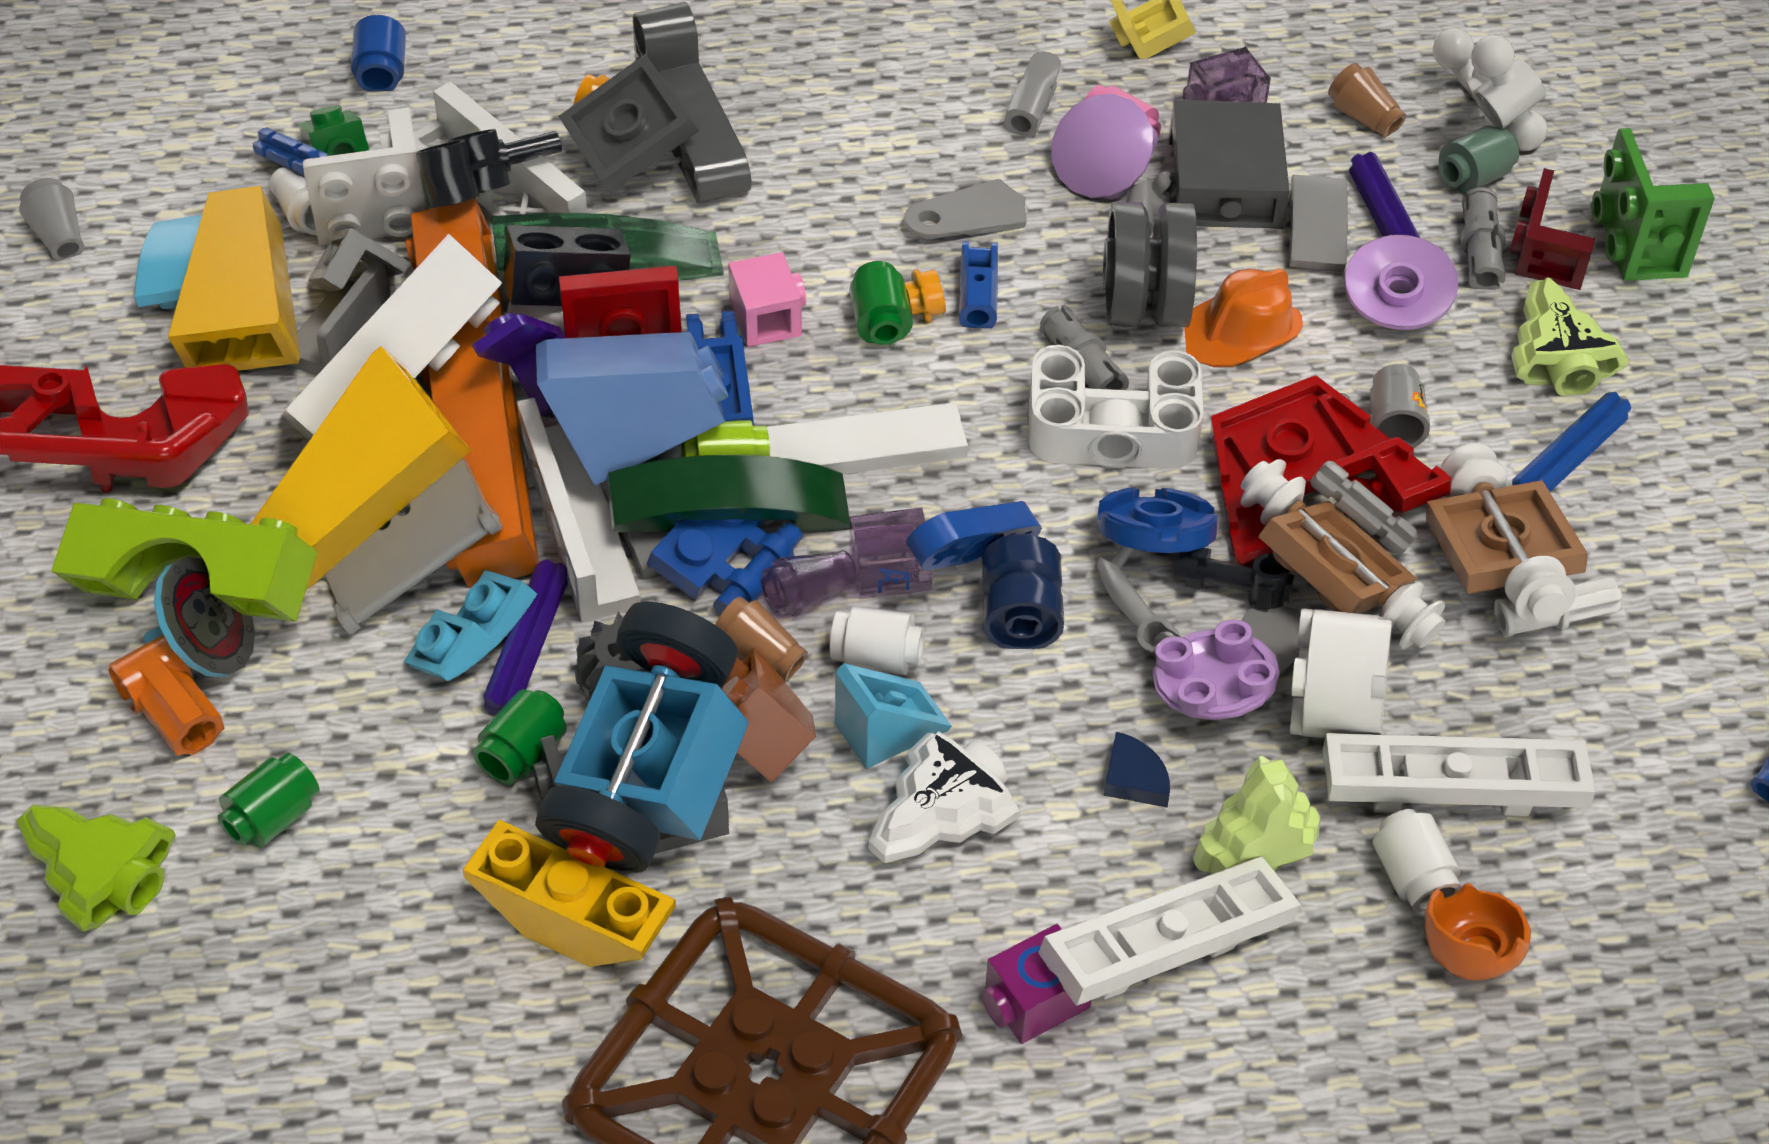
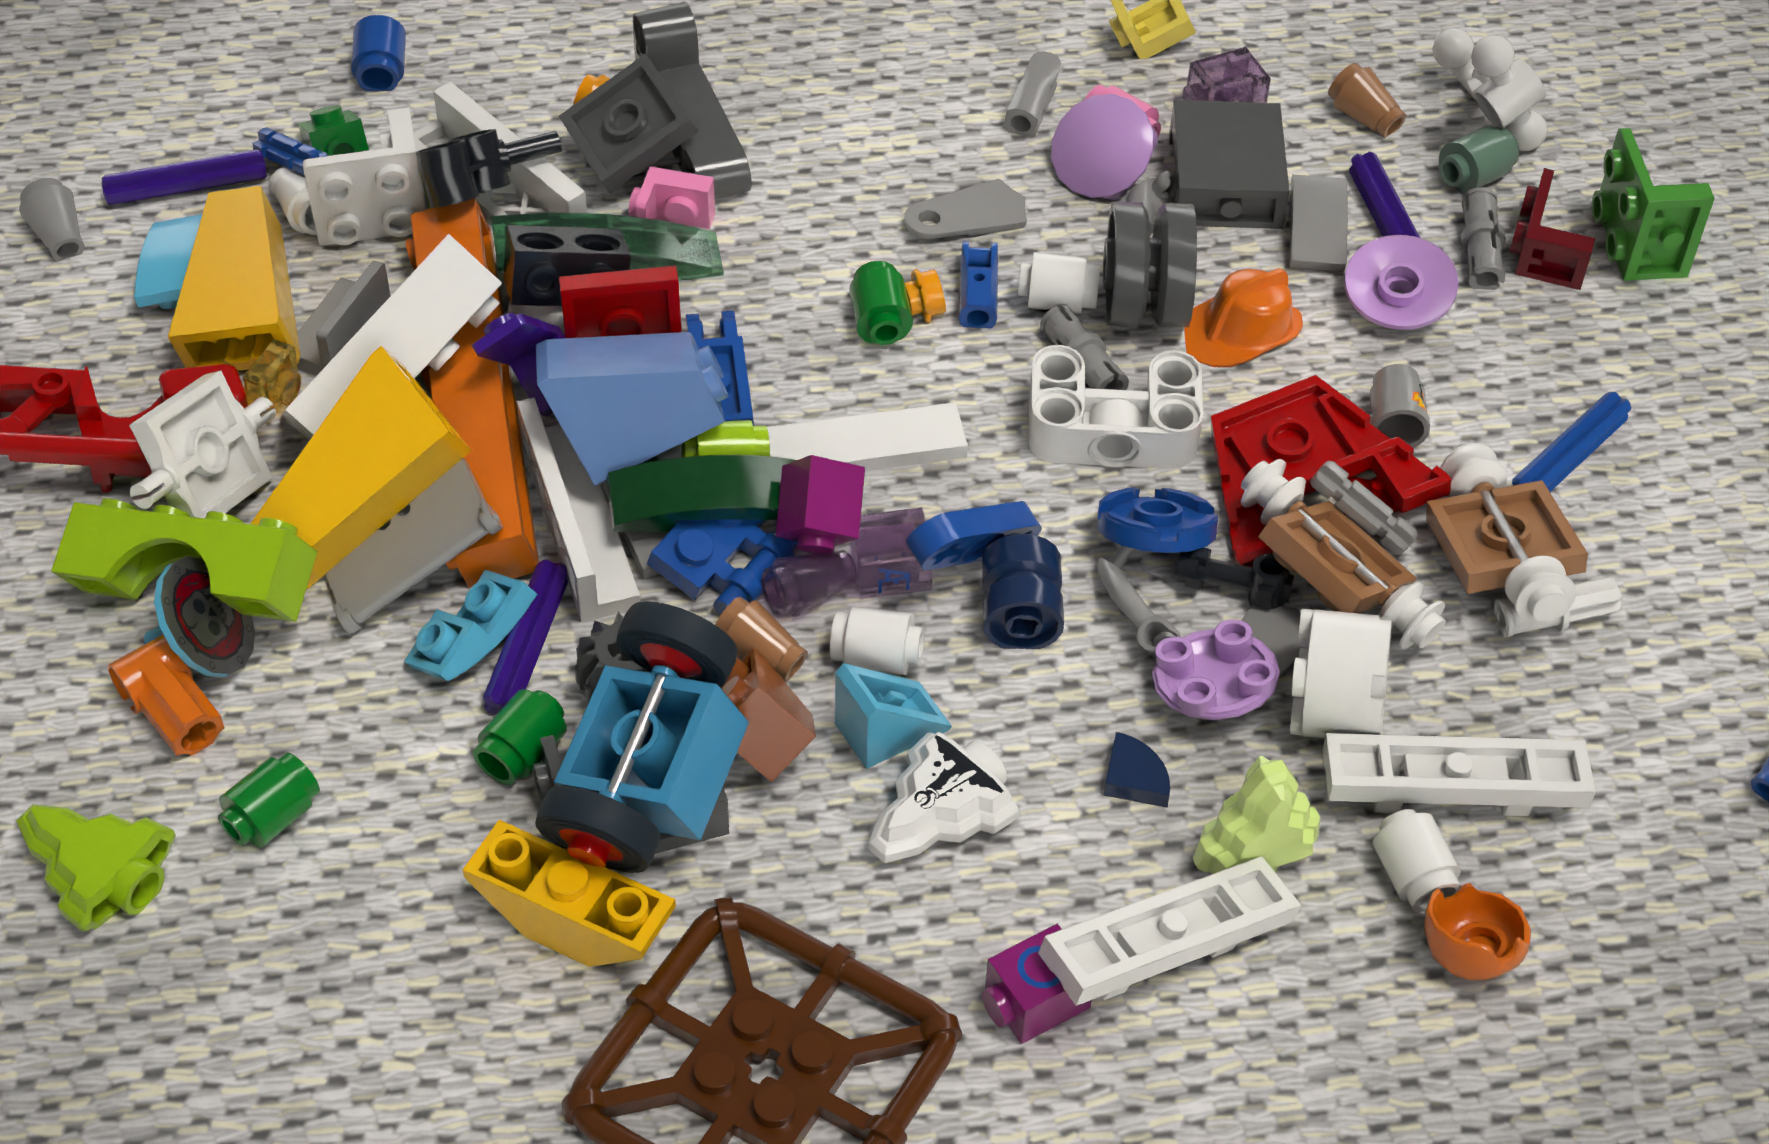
light grey panel [308,227,411,292] -> none
bright pink brick [728,252,806,347] -> none
yellowish green rock [1511,278,1629,396] -> none
none -> dark purple axle [101,149,267,205]
none -> white plate [129,371,276,518]
none -> clear yellow plate [243,339,301,424]
none -> bright pink bracket [629,166,715,242]
none -> magenta brick [775,455,865,554]
none -> white brick [1018,252,1101,313]

